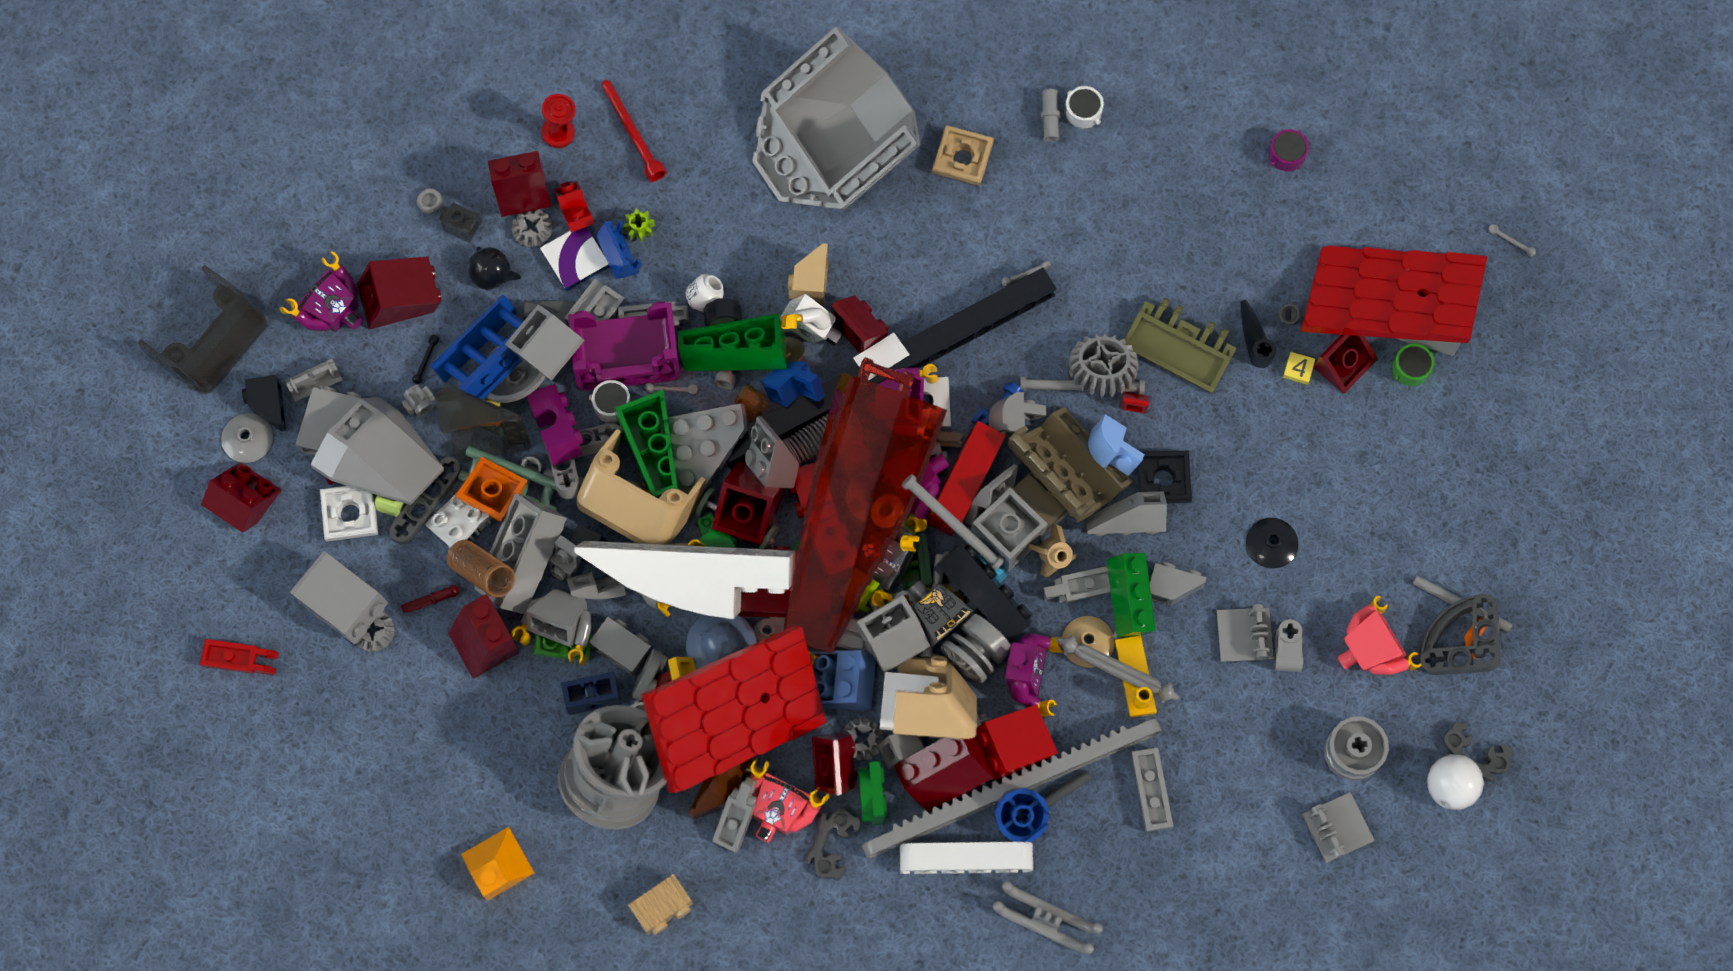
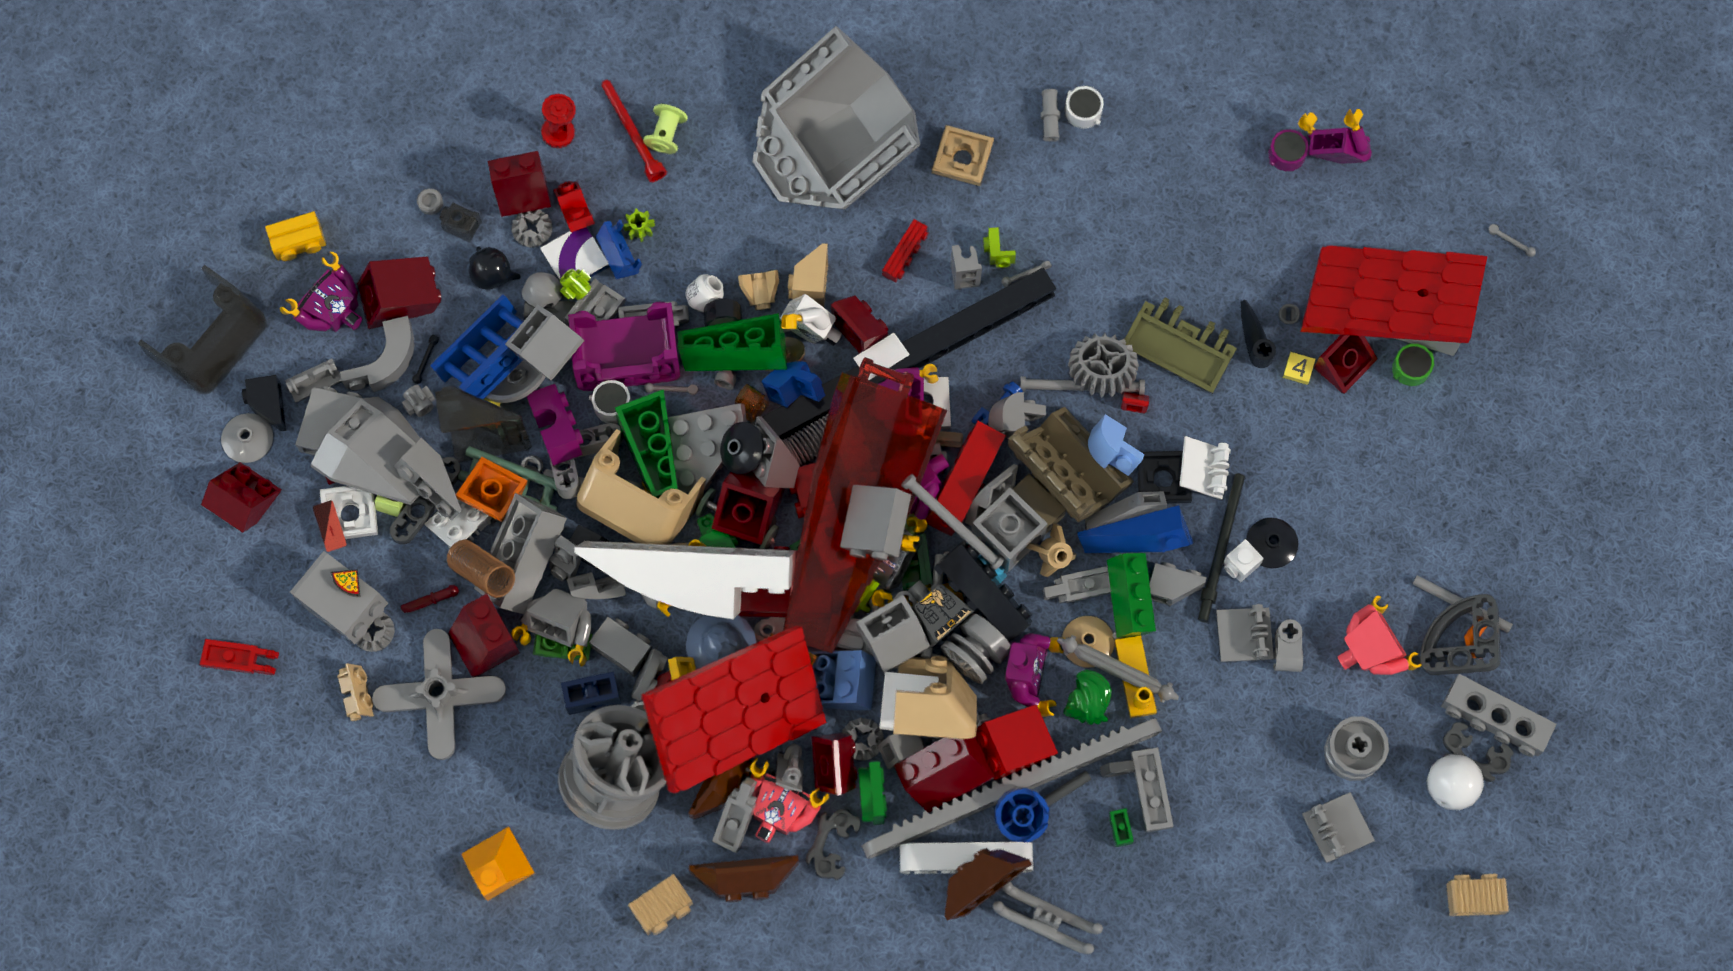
none -> yellow brick [265,211,327,261]
none -> clear red sticker [313,500,347,552]
none -> tile [331,569,361,597]
none -> tan hinge [337,663,374,721]
none -> light grey arch [340,316,414,392]
none -> light grey piece [372,629,506,760]
none -> light grey slope [394,438,461,521]
none -> light grey hair [521,272,563,308]
none -> lime gear [559,268,591,300]
none -> yellowish green hose [643,104,688,154]
none -> reddish brown wedge [689,855,799,902]
none -> black dish [720,422,765,475]
none -> tan brick [738,270,779,310]
none -> light grey hinge [776,744,803,792]
none -> light grey brick [840,485,911,561]
none -> red piece [882,219,929,283]
none -> reddish brown wedge [945,848,1033,921]
none -> light grey hinge [950,245,982,290]
none -> lime bracket [983,227,1016,268]
none -> green hair [1063,670,1112,725]
none -> blue wedge [1077,505,1193,553]
none -> dark grey tile [1100,761,1135,778]
none -> green piece [1108,809,1134,847]
none -> white hinge [1179,436,1231,500]
none -> pearl dark grey bar [1197,473,1245,622]
none -> white brick [1223,539,1264,583]
none -> magenta torso [1298,109,1372,164]
none -> light grey brick [1441,674,1557,757]
none -> tan brick [1447,874,1509,916]

